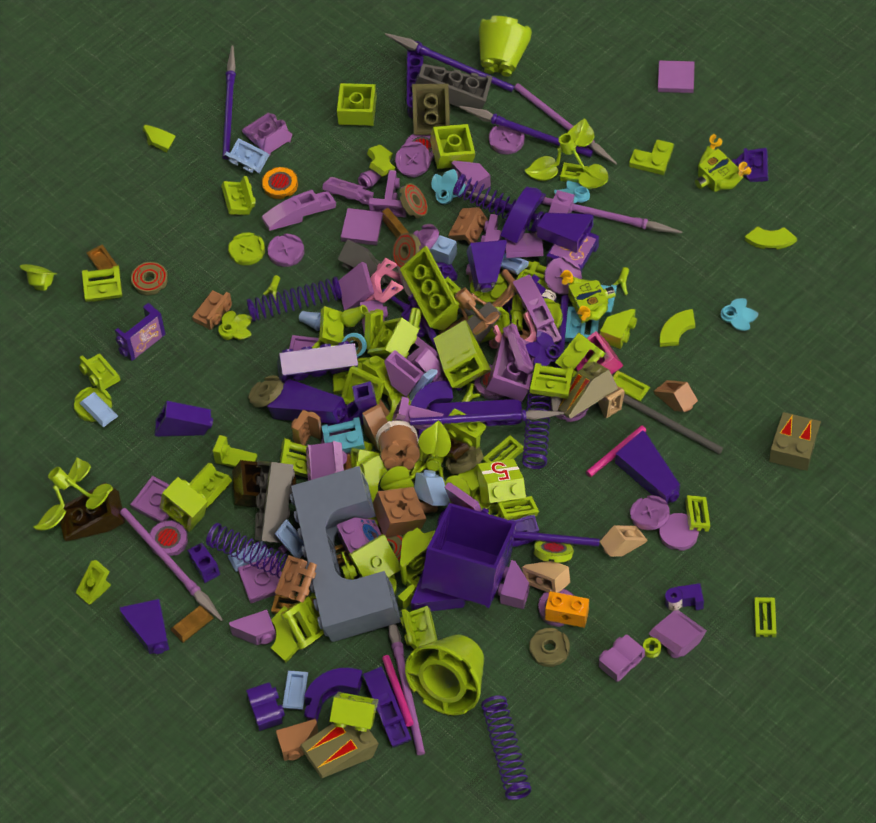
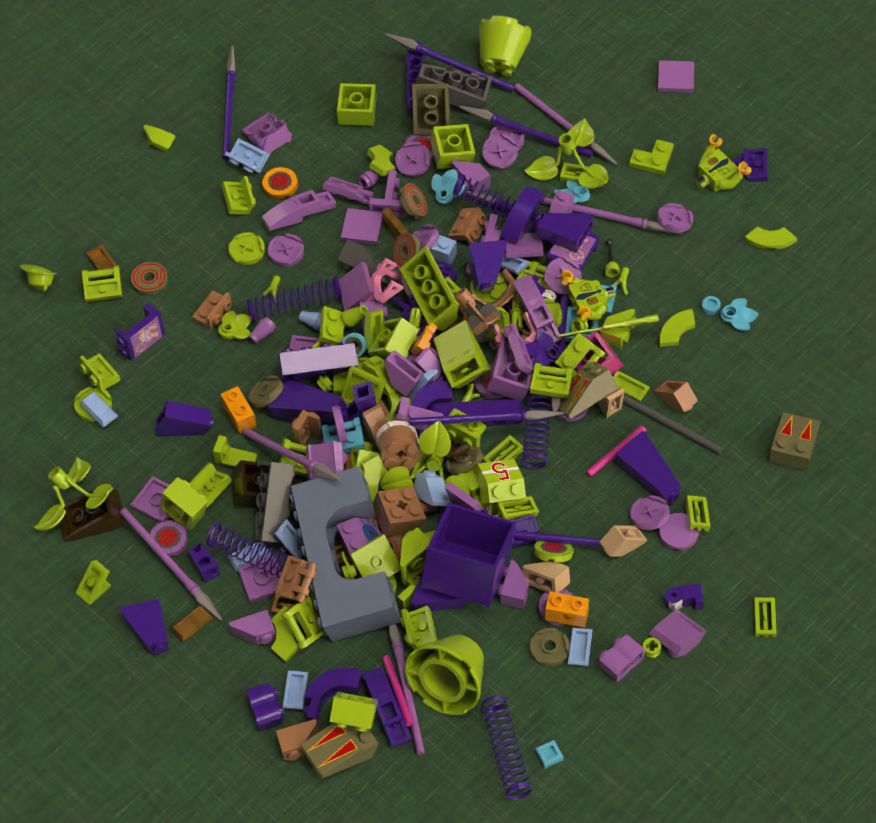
none -> light orange brick [221,386,257,435]
none -> medium lavender piece [243,428,340,481]
none -> medium lavender cone [249,317,276,344]
none -> lime plate [316,375,333,392]
none -> medium lavender tile [331,405,348,444]
none -> light orange plate [410,322,437,355]
none -> medium lavender tile [482,134,518,169]
none -> medium azure tile [536,740,563,768]
none -> lime sword [557,314,659,337]
none -> light blue tile [568,627,593,666]
none -> lime plate [571,317,588,335]
none -> lime hinge [605,239,620,278]
none -> medium lavender tile [656,203,693,232]
none -> medium azure tile [702,296,721,315]

